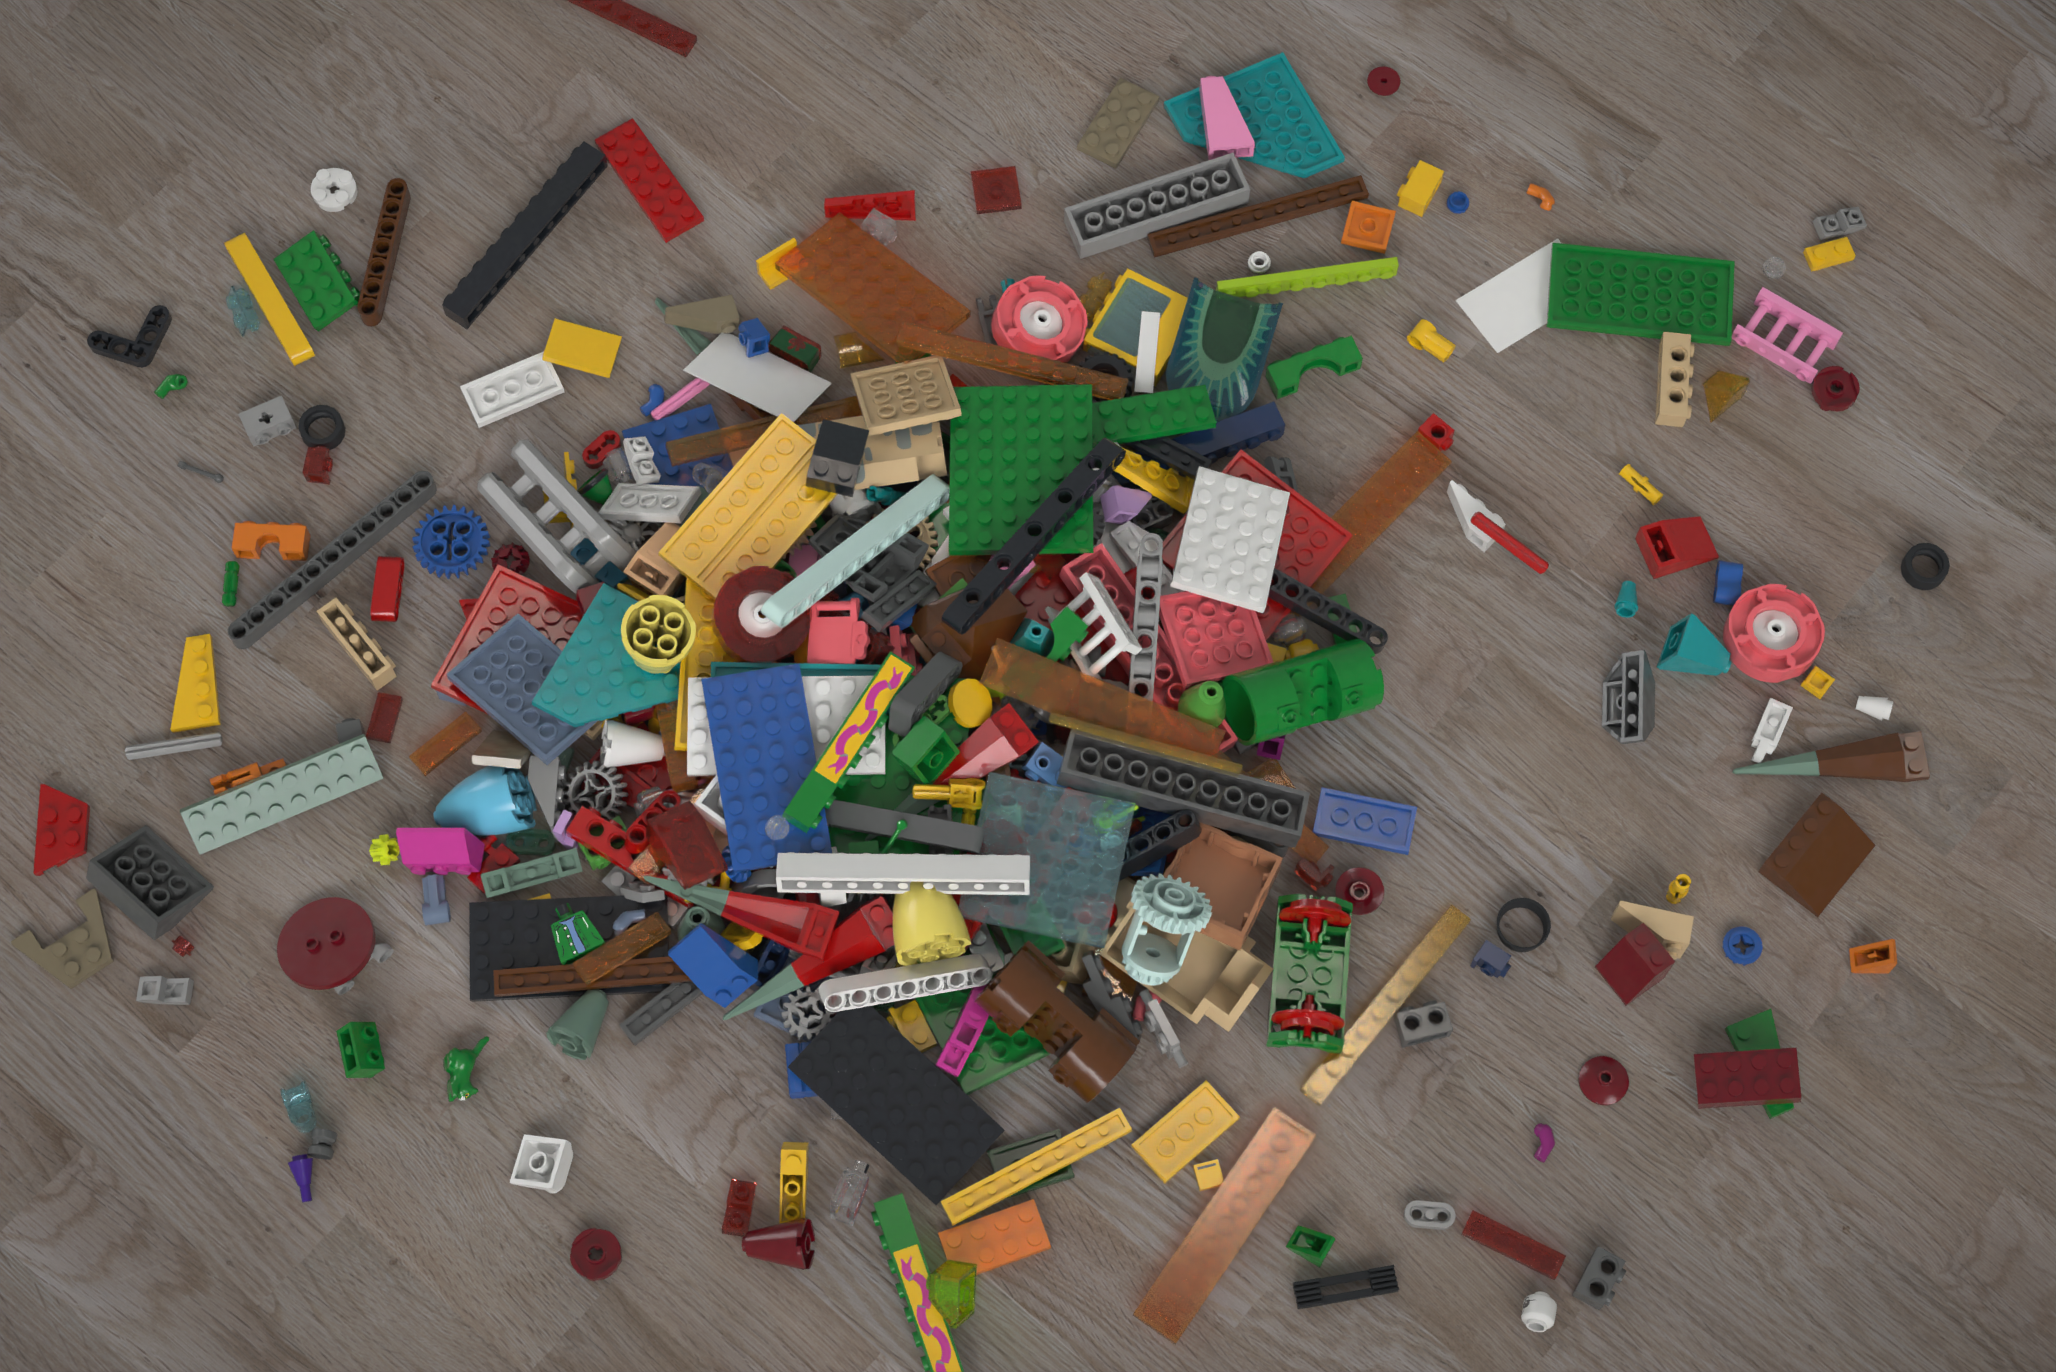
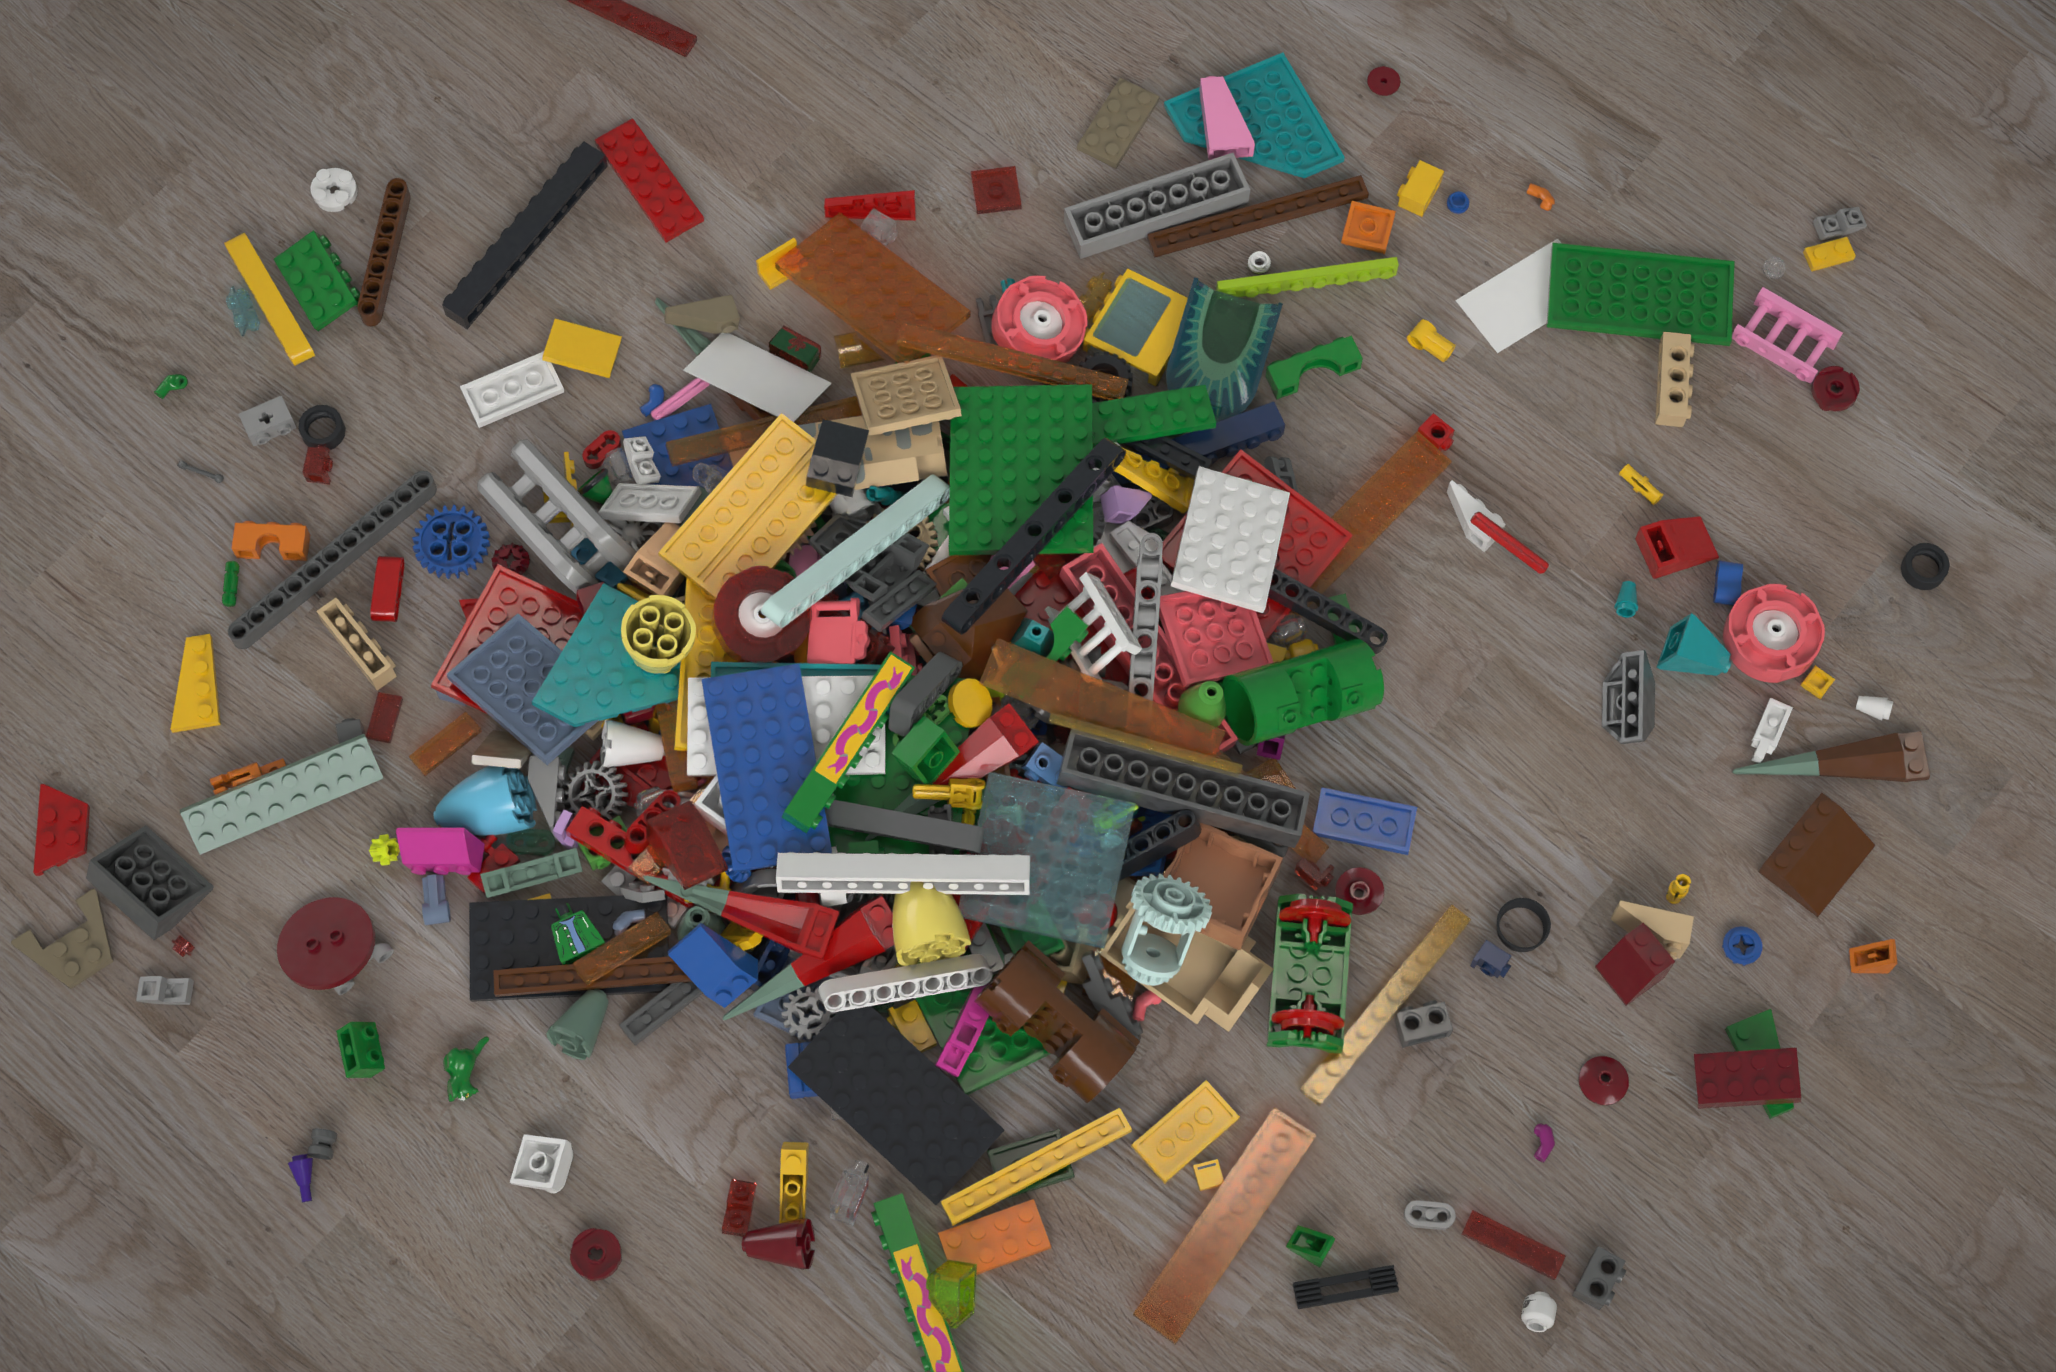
black beam [87,305,172,368] -> none
light grey axle [125,732,223,760] -> none
clear light blue piece [280,1081,317,1133] -> none
blue brick [738,318,770,358] -> none
clear plate [765,815,789,840] -> none
green hinge [881,819,908,854] -> none
white sticker [1134,311,1160,393] -> none
light grey plate [1139,989,1188,1068] -> none
clear yellow slope [1703,370,1750,423] -> none

